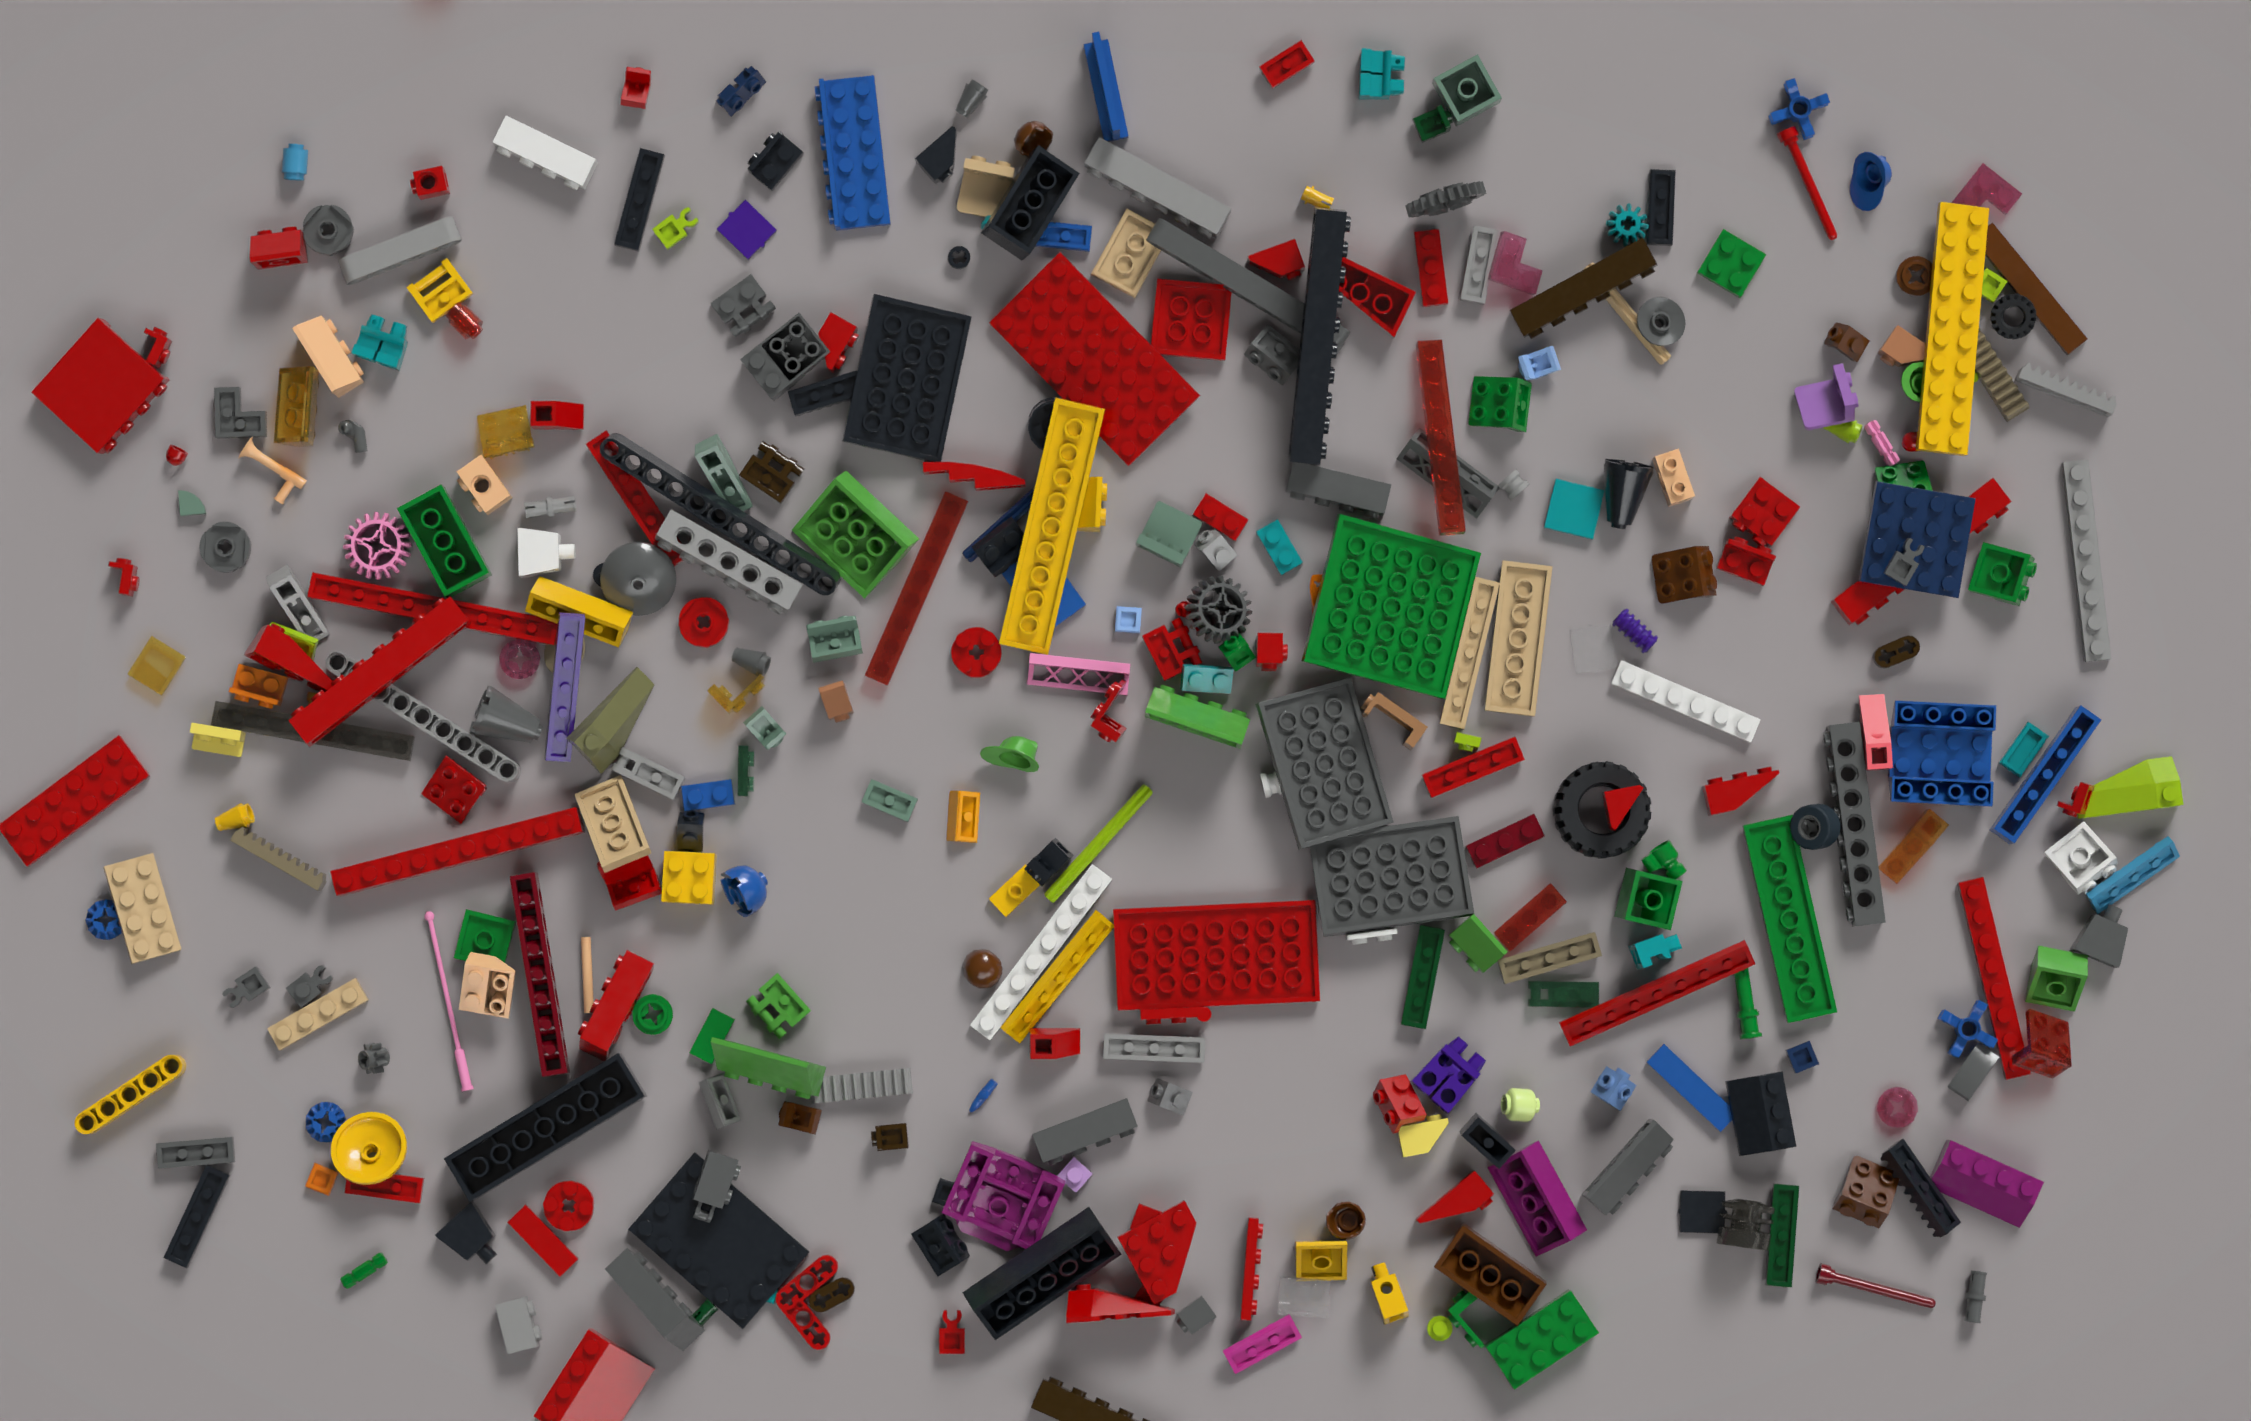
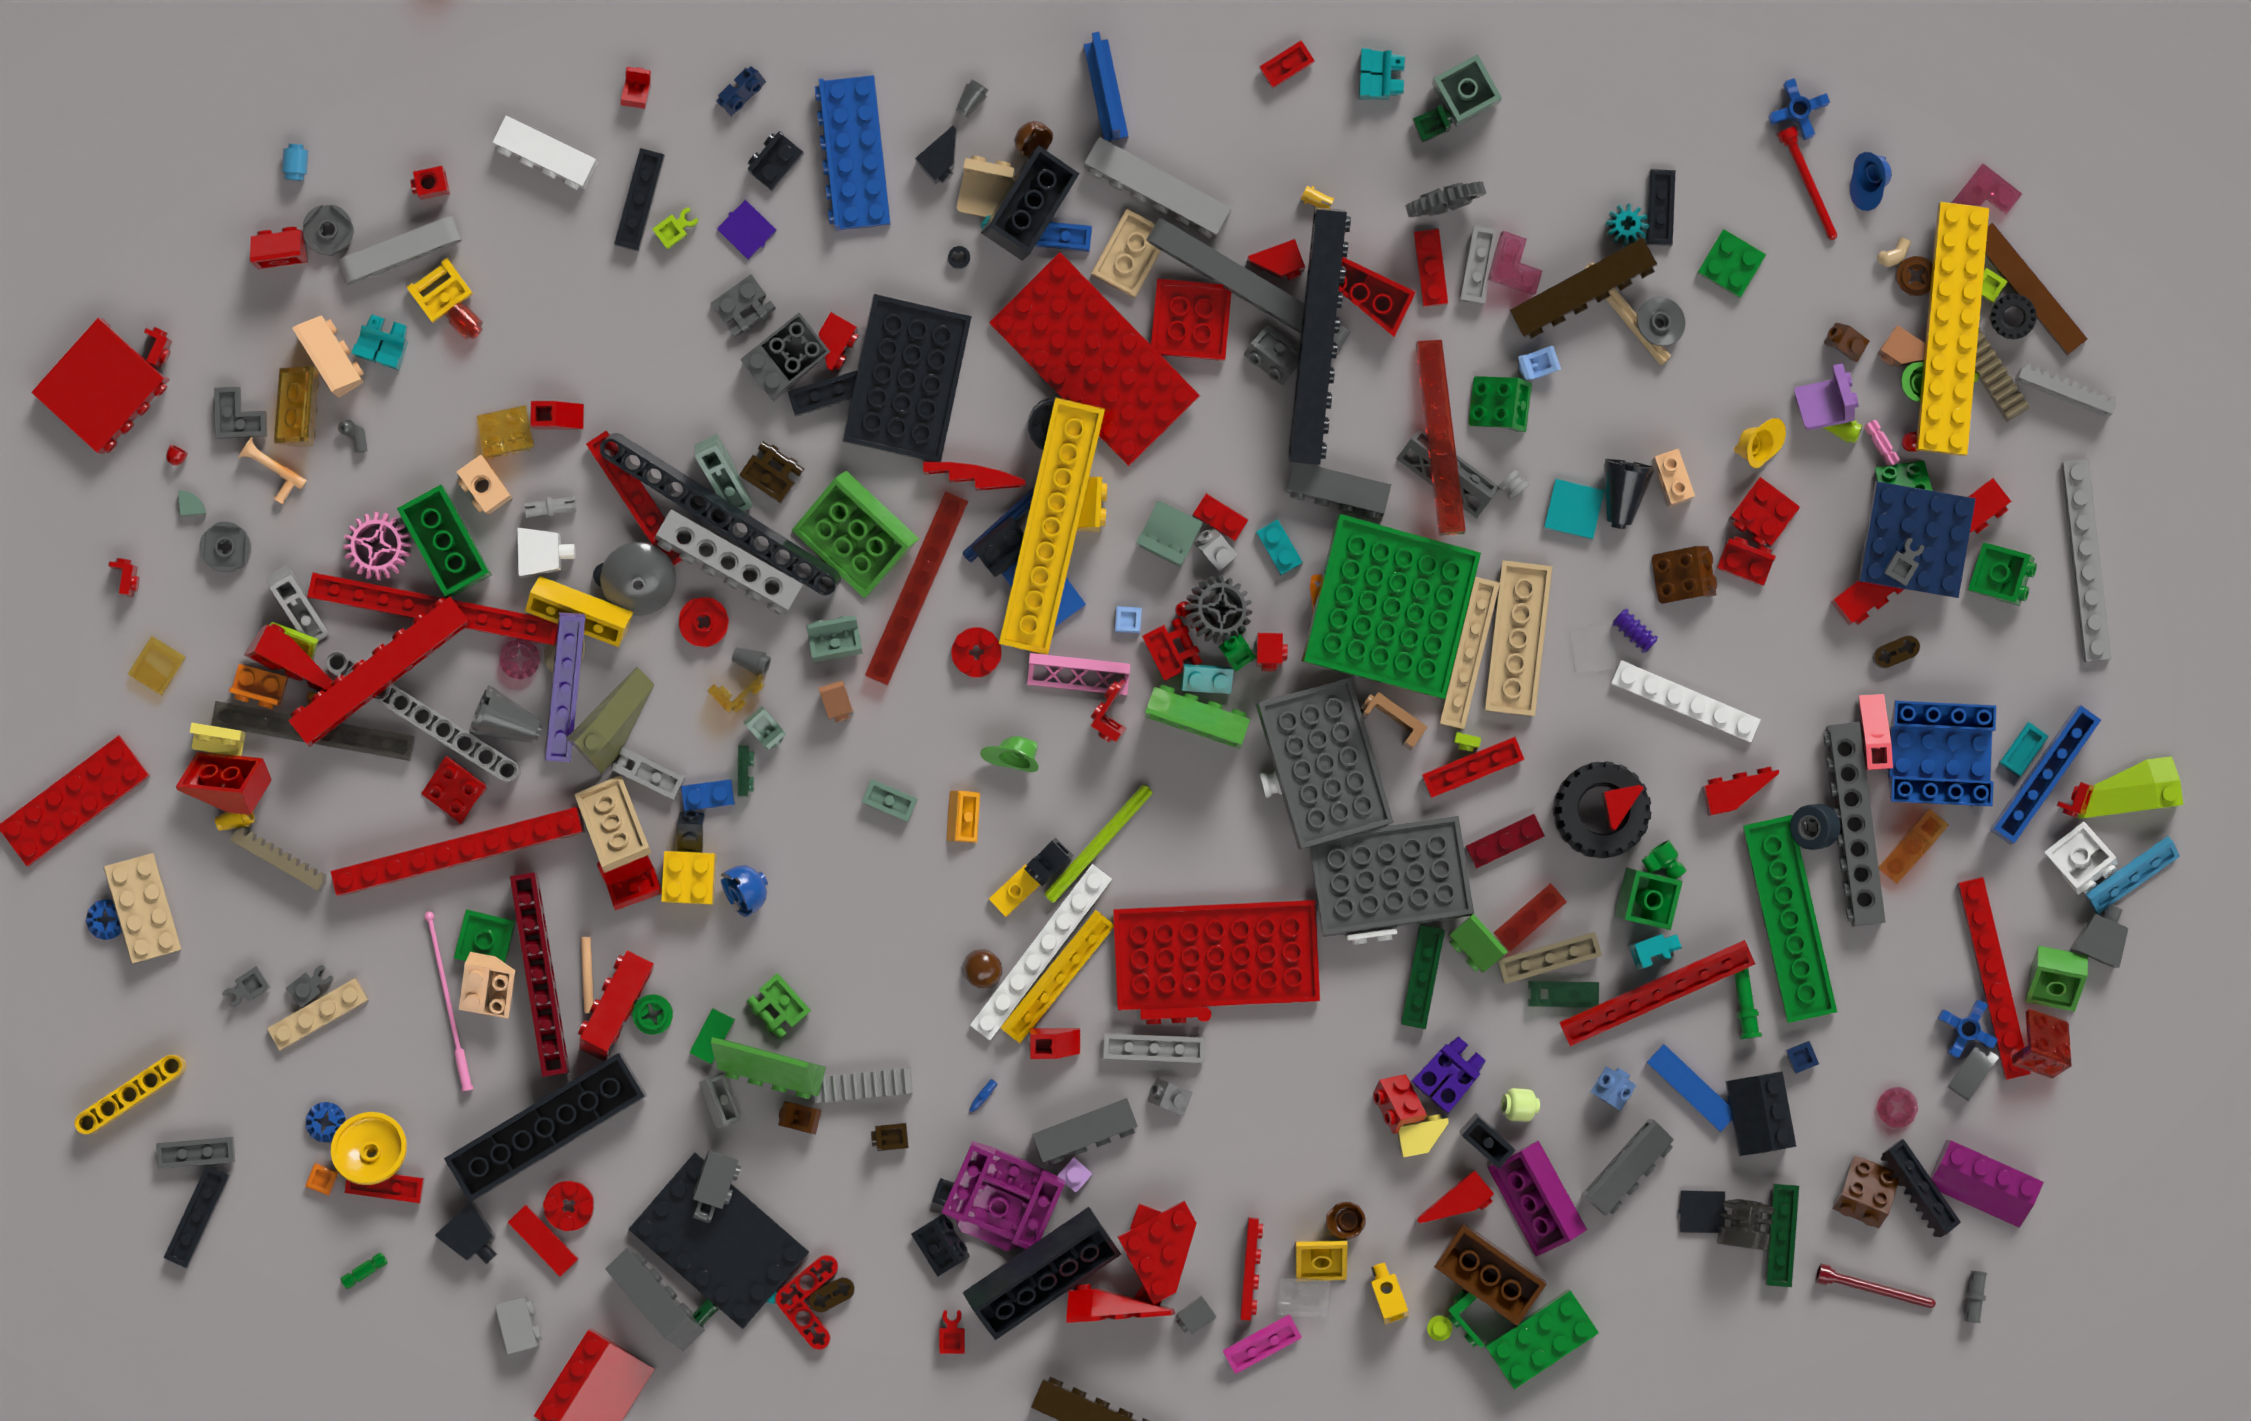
dark grey gear [358,1043,390,1074] -> none
none -> red slope [175,752,272,815]
none -> yellow piece [1734,418,1786,468]
none -> tan arm [1877,237,1911,267]

